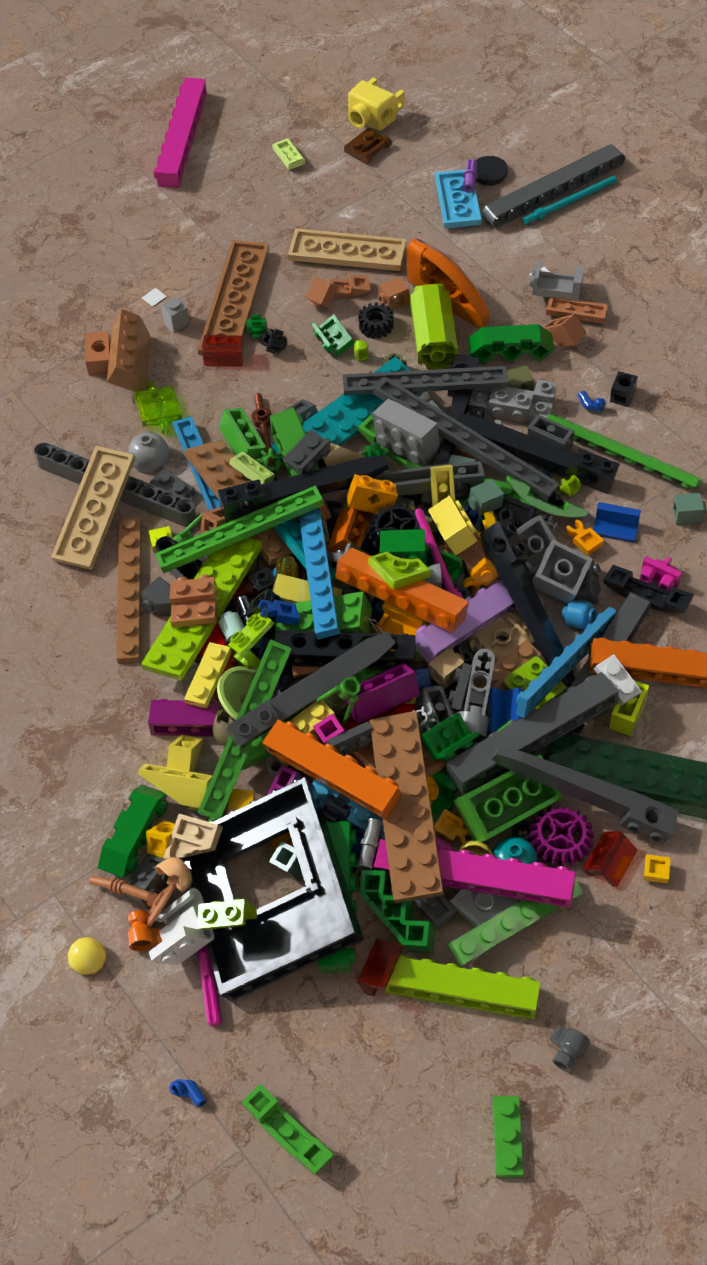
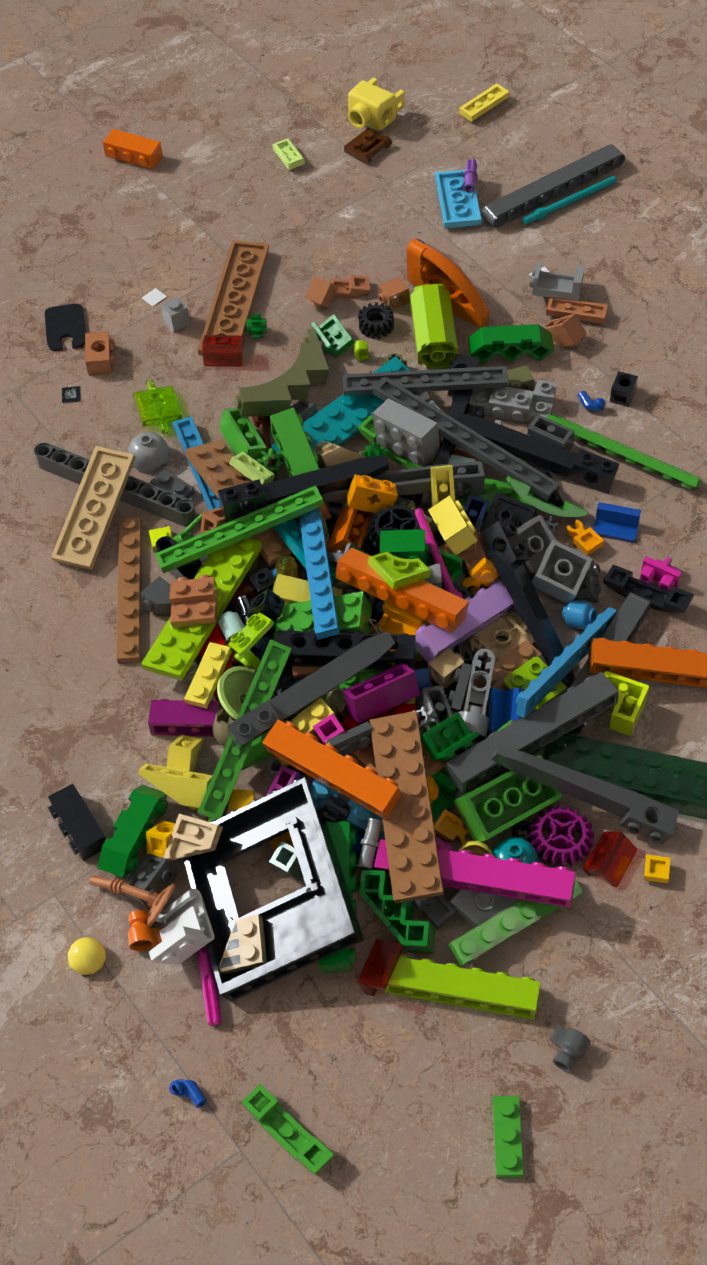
medium nougat slope [107,309,150,395] -> none
dark pink brick [154,78,207,188] -> none
light nougat hair [155,857,192,893] -> none
bracket [197,899,257,930] -> none
blue plate [258,600,300,625] -> none
black gear [262,329,287,354] -> none
dark grey bracket [283,429,331,475] -> none
tan plate [288,228,407,271] -> none
bright green plant [317,676,360,725] -> none
sand green brick [468,479,504,516] -> none
black tile [475,156,508,185] -> none
yellow plate [482,511,497,530] -> none
lime piece [559,475,581,497] -> none
white plate [594,655,642,706] -> none
sand green brick [672,493,707,525] -> none
none -> black piece [45,304,86,351]
none -> black brick [47,784,106,861]
none -> black sticker [62,386,80,403]
none -> orange brick [103,129,163,169]
none -> tan wing [219,914,267,975]
none -> olive arch [235,329,329,417]
none -> light yellow plate [459,84,509,122]

